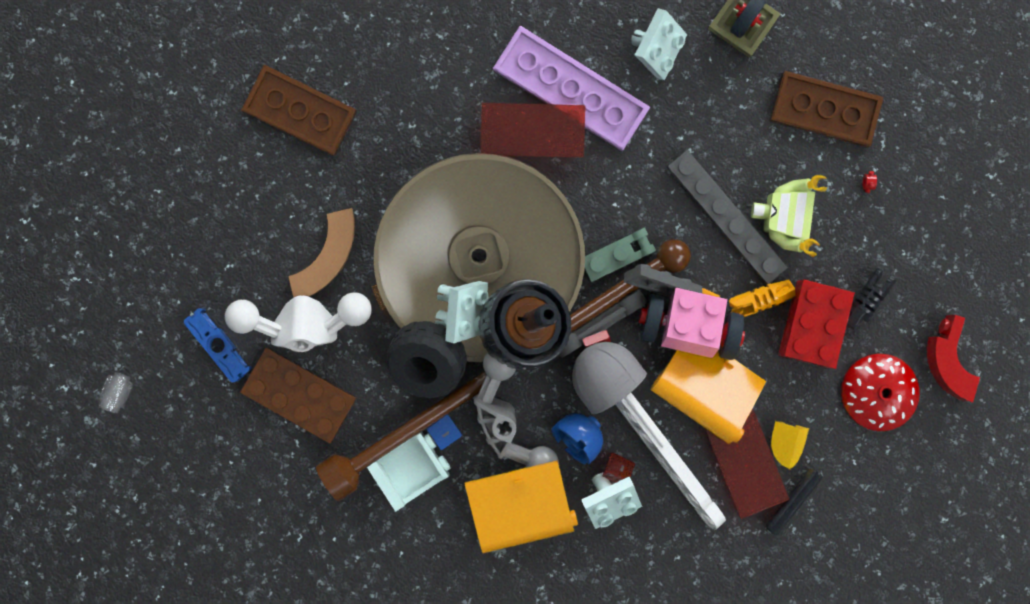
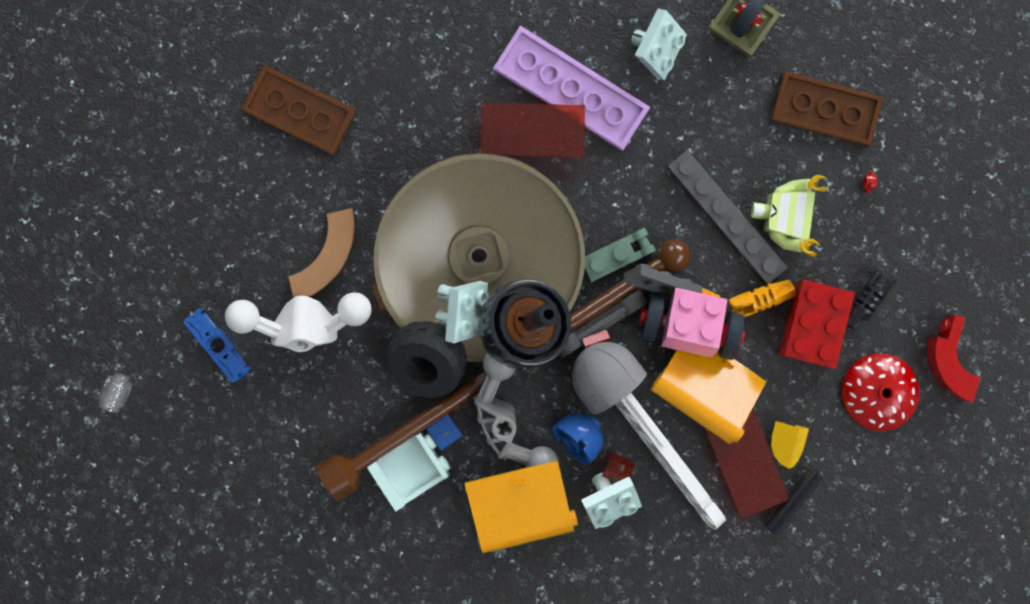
reddish brown plate [240,347,357,444] -> none

